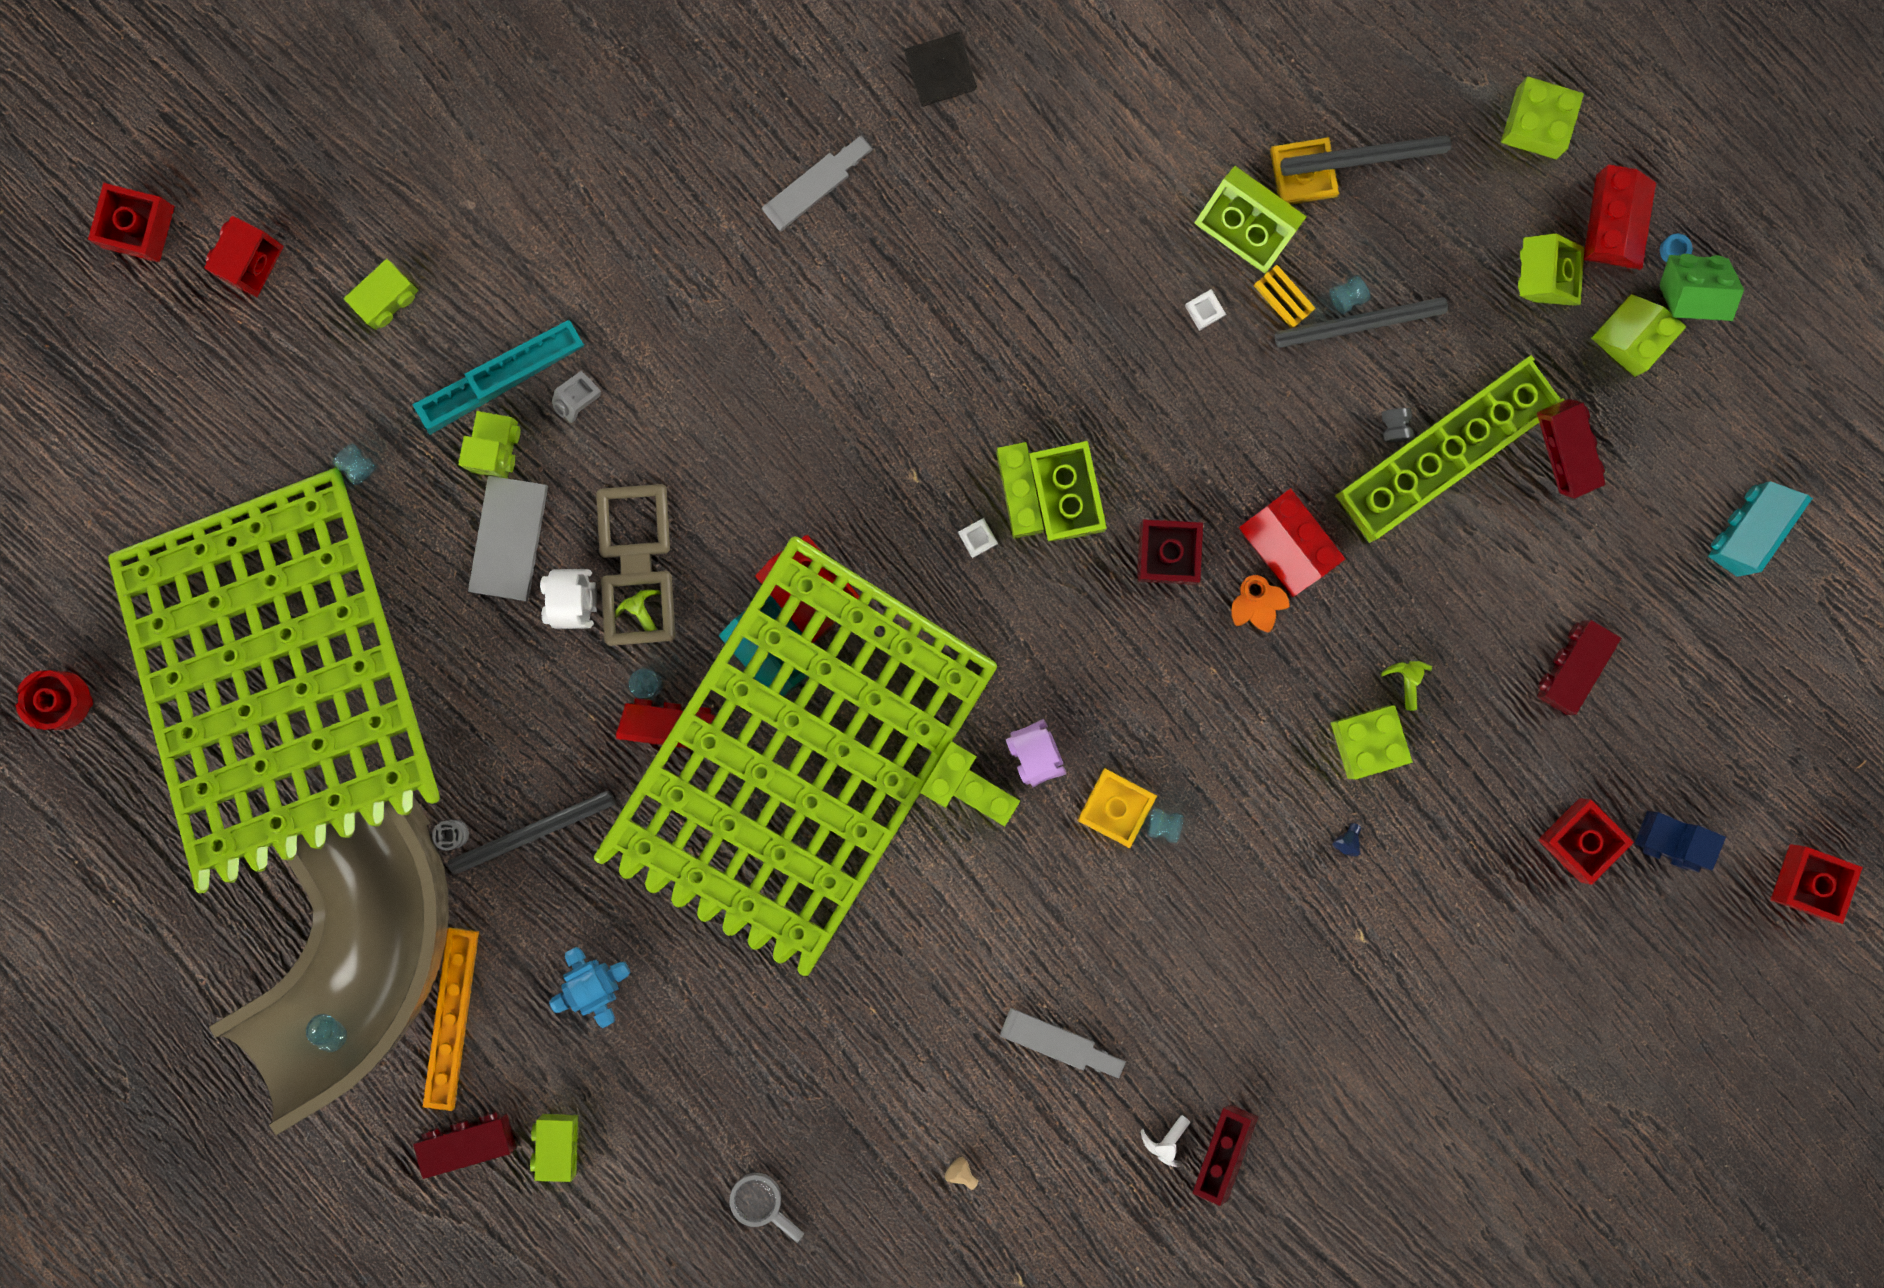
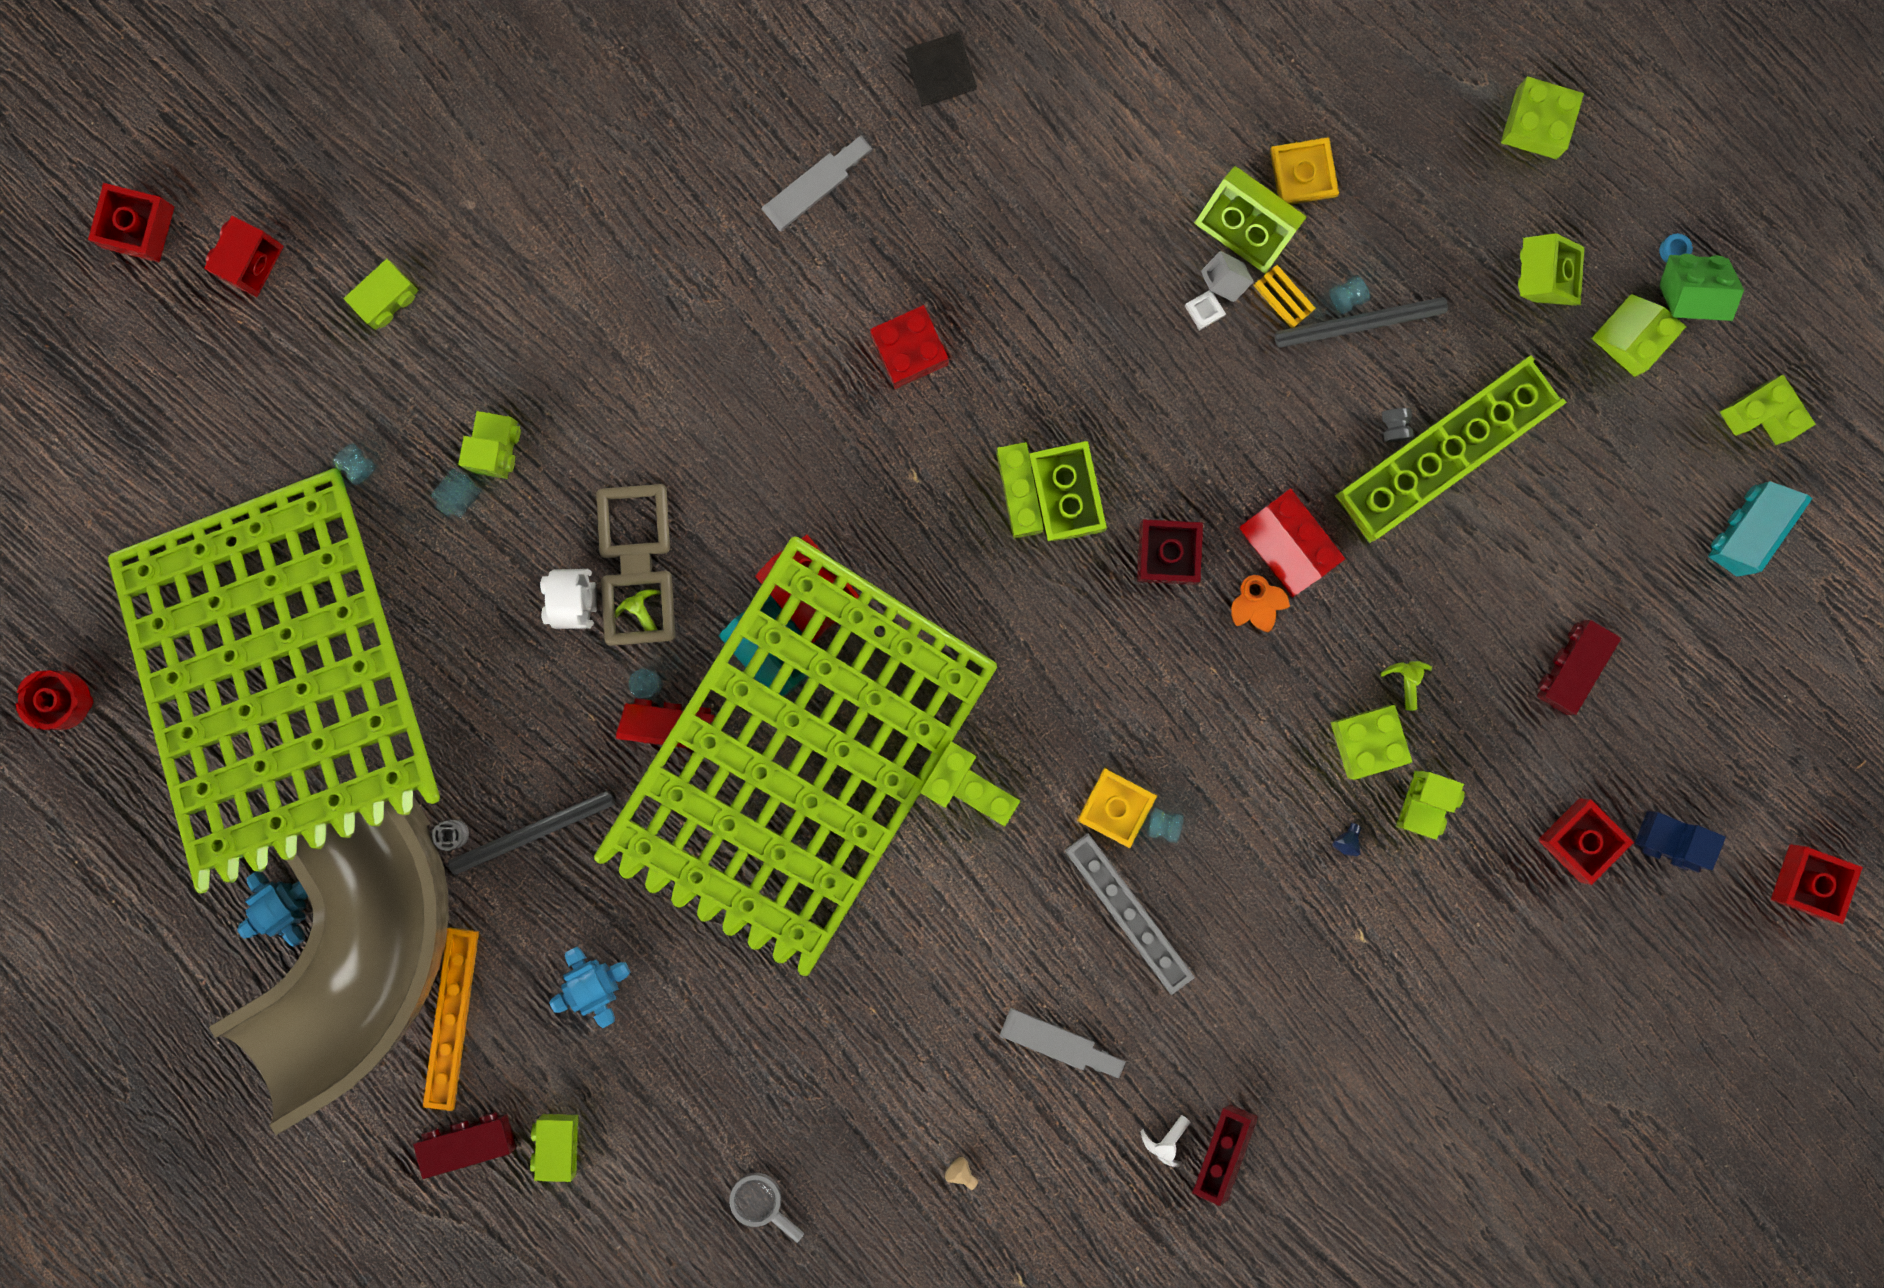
clear light blue wheel [306,1014,347,1052] -> none
teal slope [412,320,584,435] -> none
light grey tile [468,475,548,602] -> none
light grey bracket [552,371,601,423] -> none
white tile [958,518,998,558] -> none
lavender brick [1006,719,1066,787] -> none
dark grey axle [1280,135,1451,176] -> none
dark red brick [1537,399,1606,499] -> none
red slope [1584,164,1656,270] -> none
none -> dark azure piece [237,871,308,947]
none -> clear light blue brick [430,468,483,518]
none -> red brick [870,305,949,389]
none -> light grey tile [1064,833,1195,995]
none -> light grey panel [1201,251,1254,302]
none -> lime brick [1396,771,1465,840]
none -> lime brick [1719,374,1816,445]

